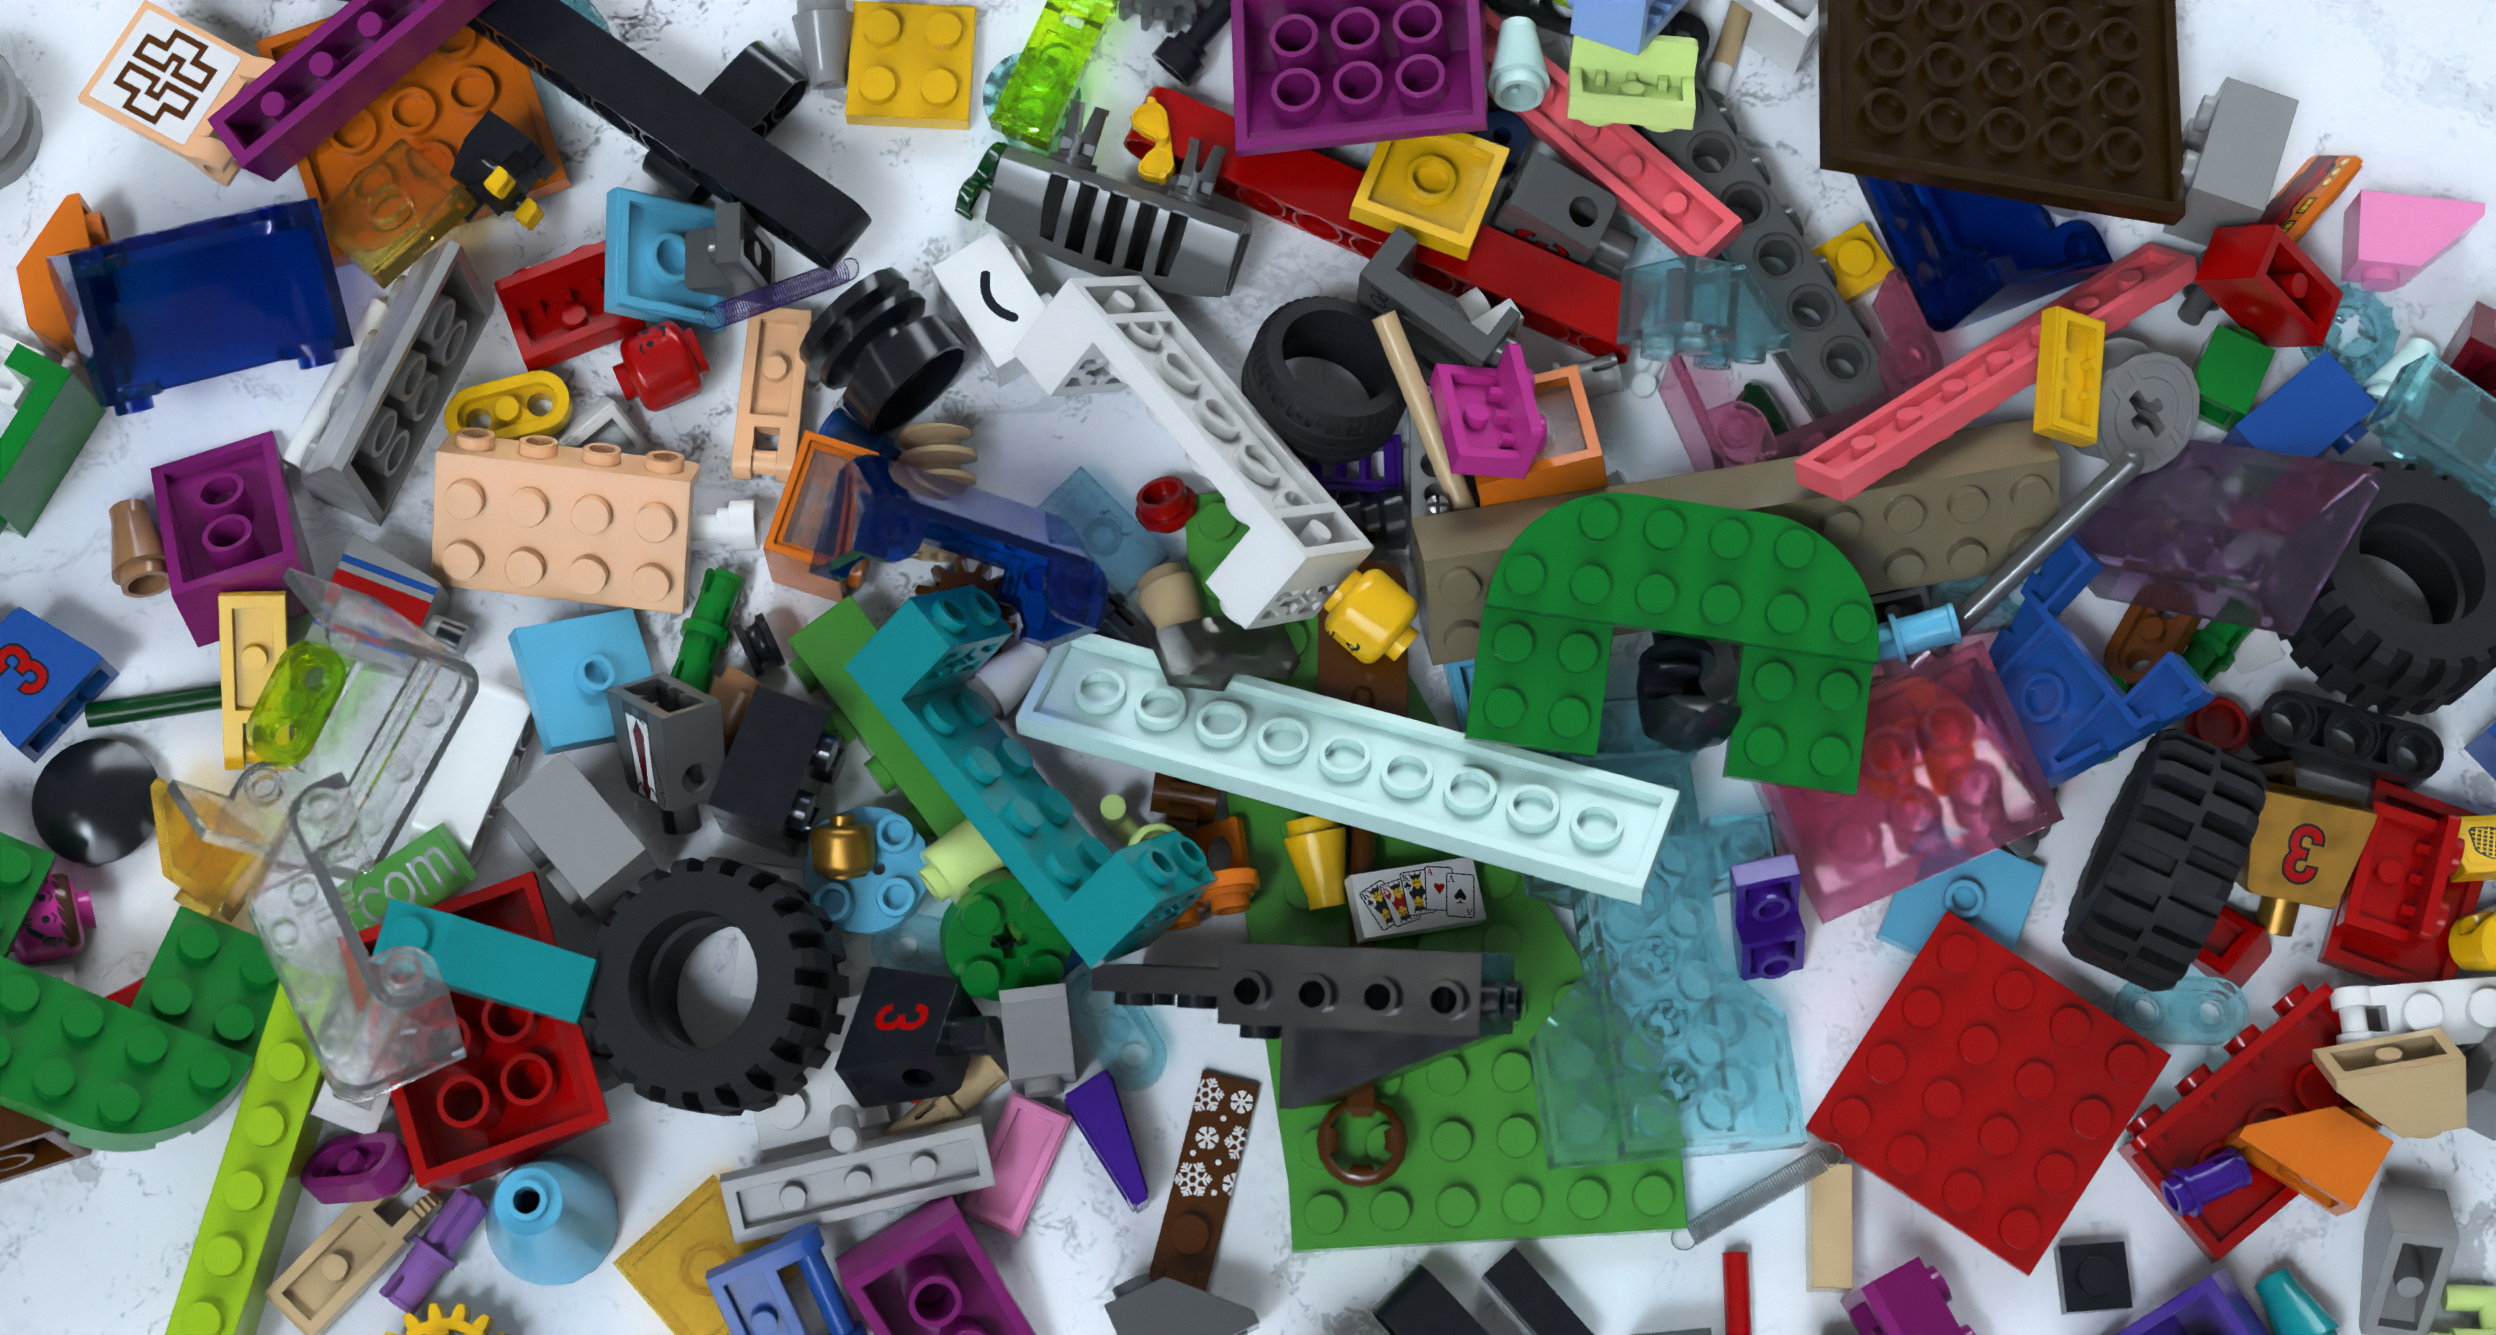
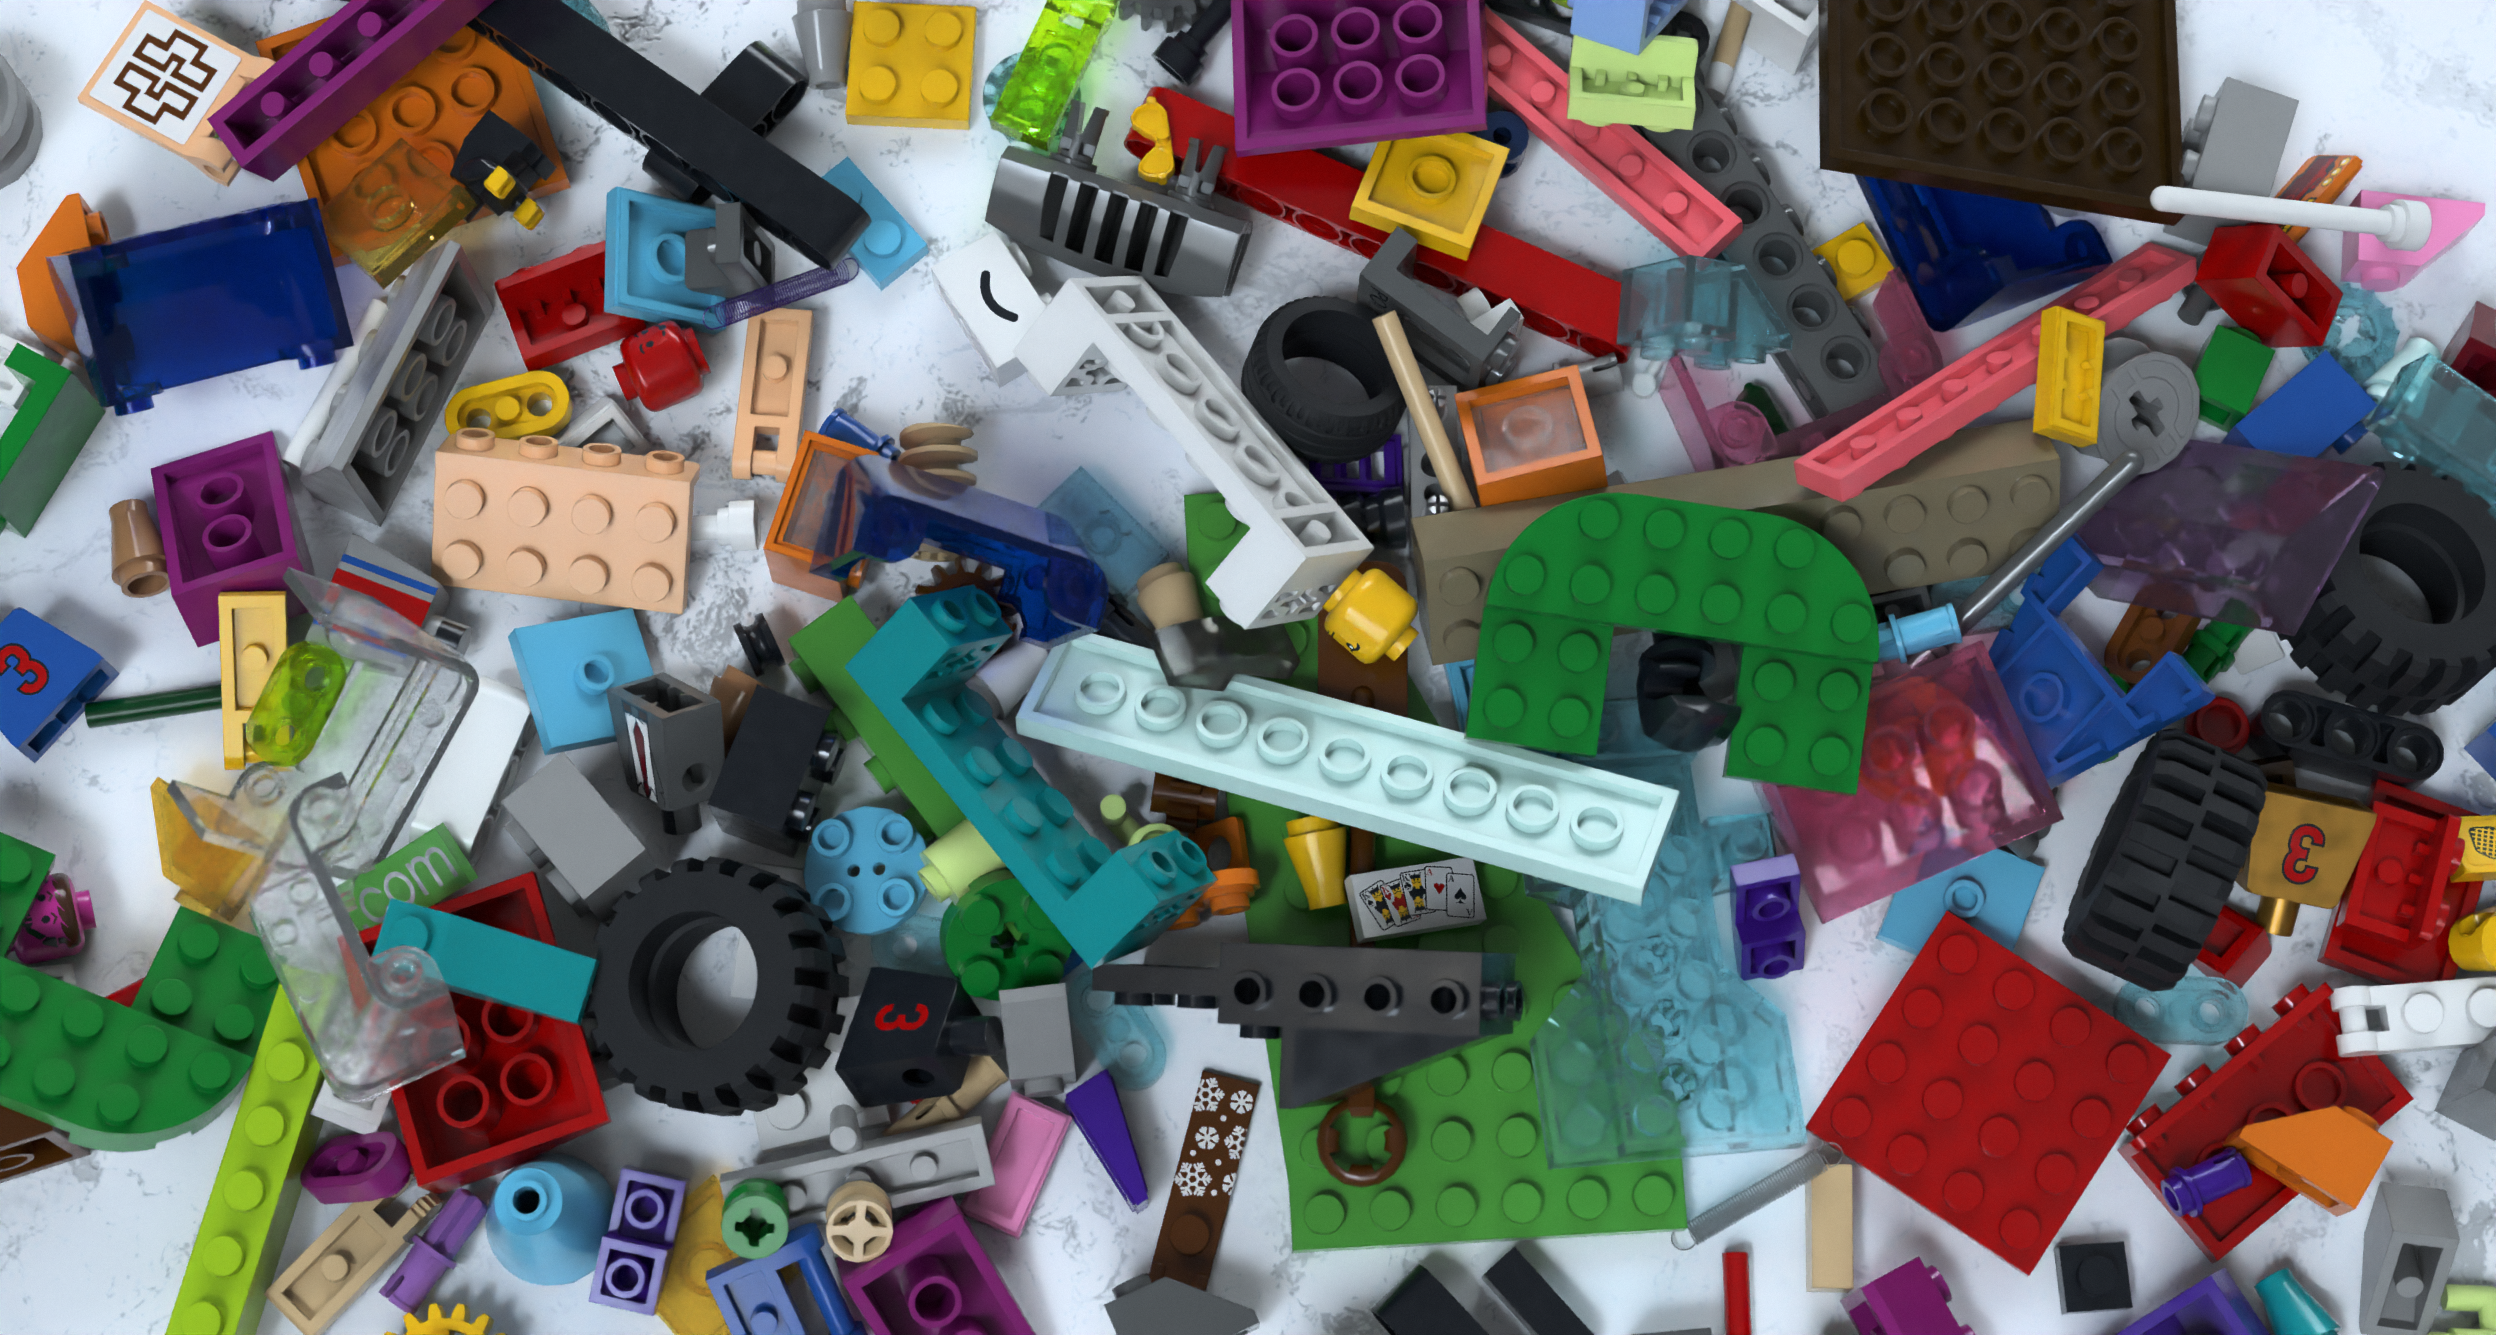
black dish [32,738,165,868] -> none
green pin [670,568,745,694] -> none
black wheel [799,267,969,437] -> none
pearl gold piece [810,813,877,880] -> none
dark green piece [955,142,1008,221] -> none
red plate [1135,476,1198,534] -> none
dark pink bracket [1429,344,1547,479] -> none
dark grey torso [1487,149,1638,271] -> none
light aqua cone [1488,16,1550,112] -> none
tan slope [2312,1027,2467,1139] -> none
none -> dark purple slope [588,1165,691,1316]
none -> green wheel [721,1178,790,1260]
none -> medium azure plate [821,156,929,291]
none -> tan wheel [826,1180,893,1263]
none -> white piece [2150,186,2432,252]

